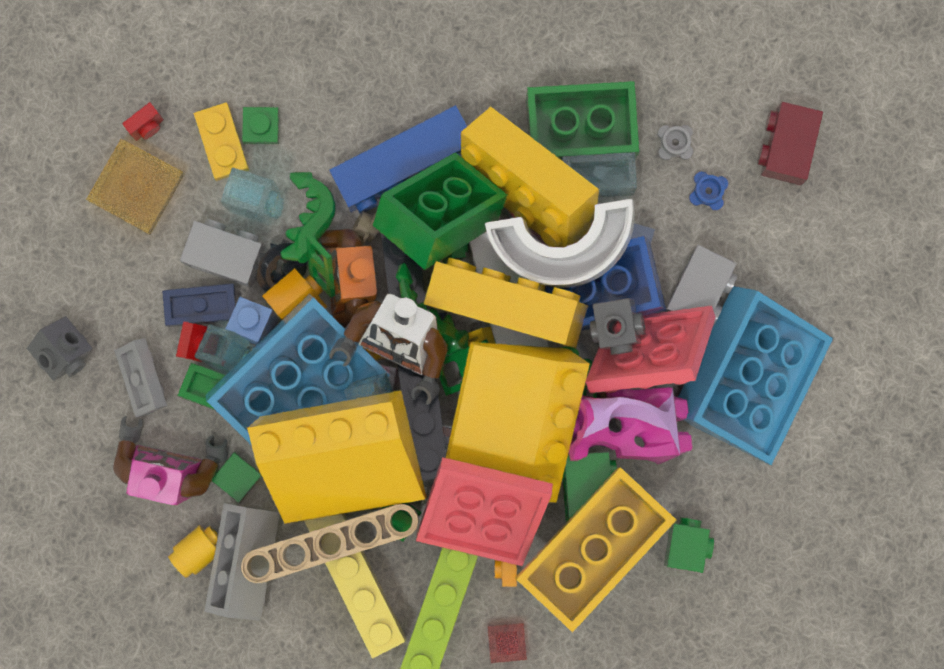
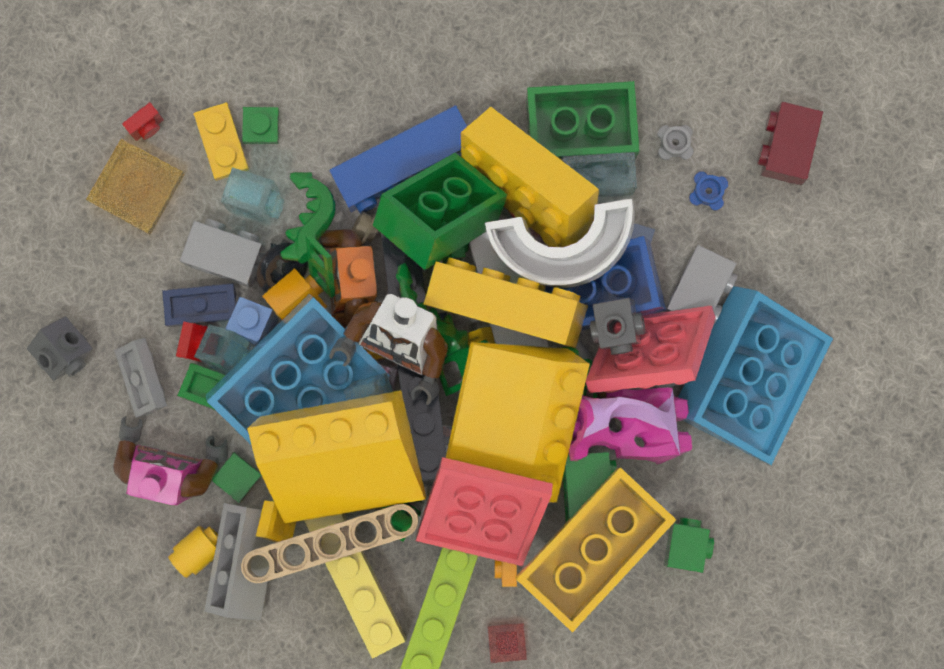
none -> yellow plate [256,500,296,543]

